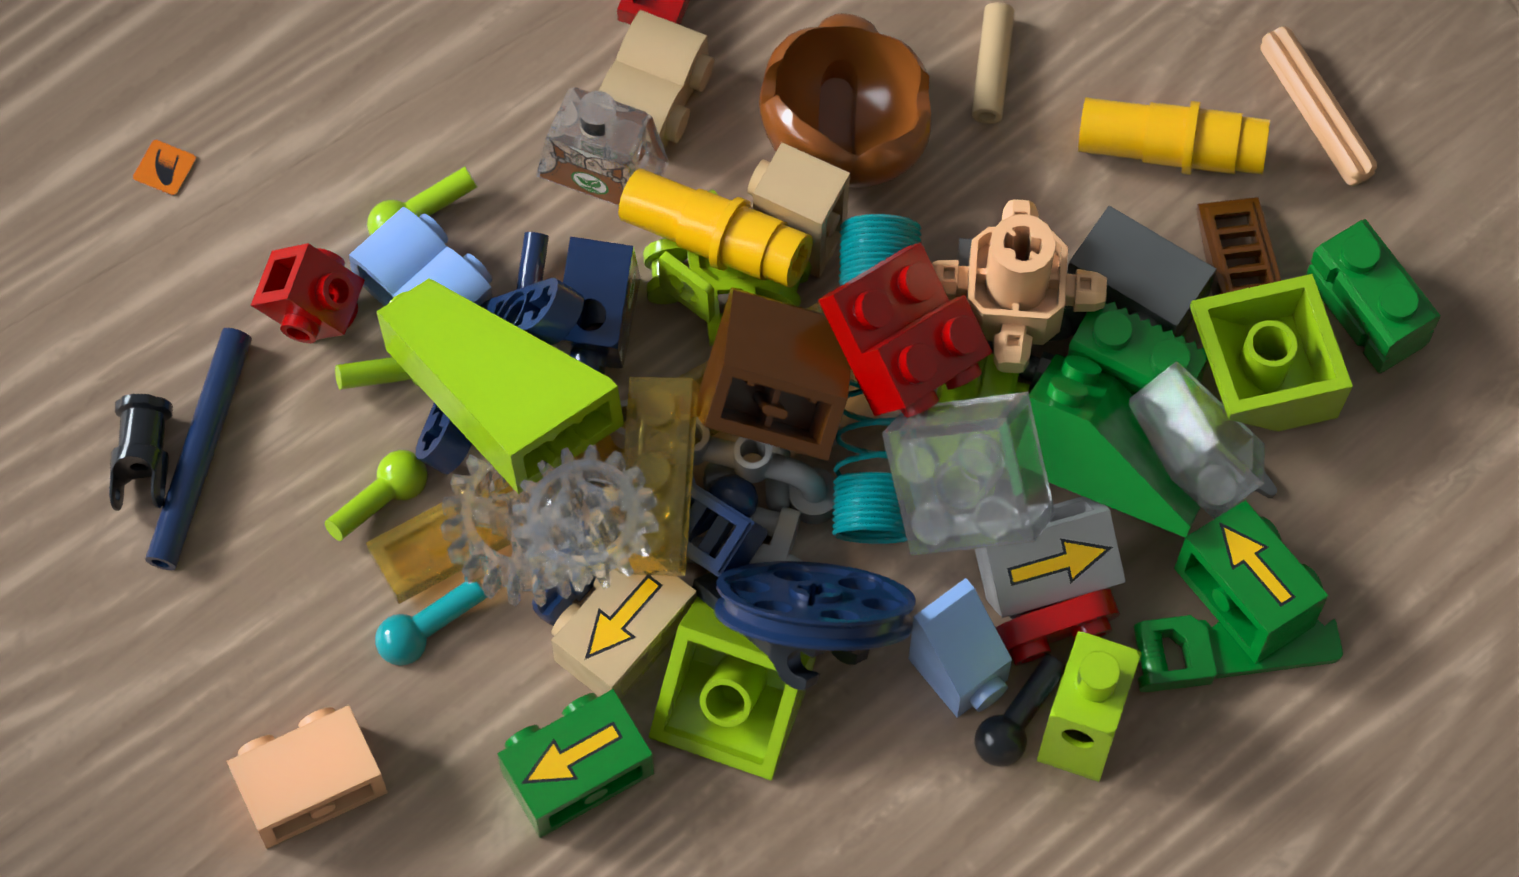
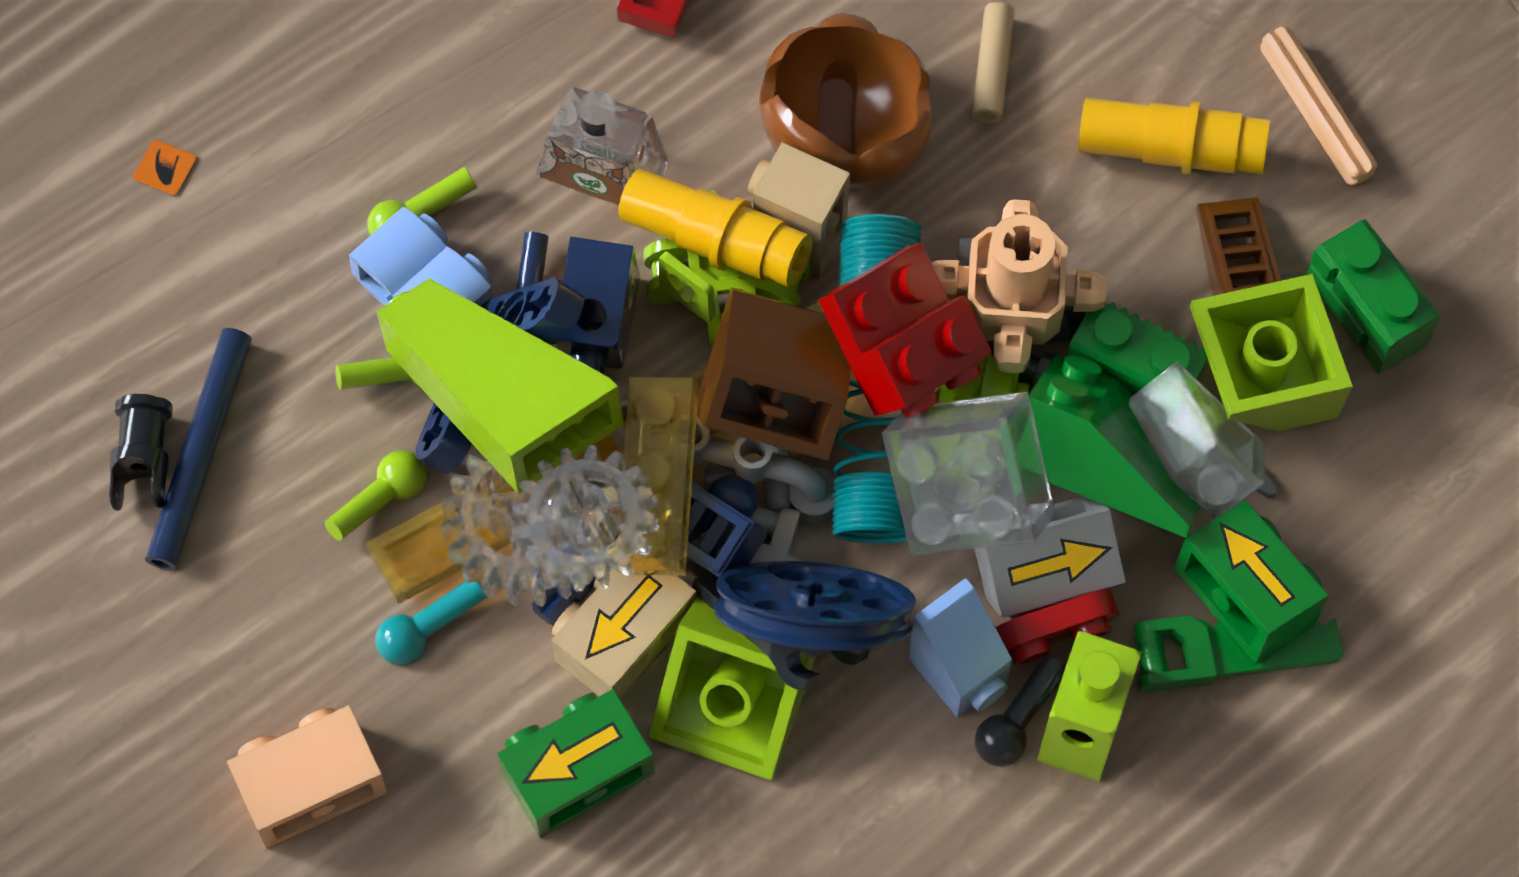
red brick [250,243,365,344] -> none
tan brick [594,10,714,154] -> none
dark grey brick [1067,206,1216,338] -> none

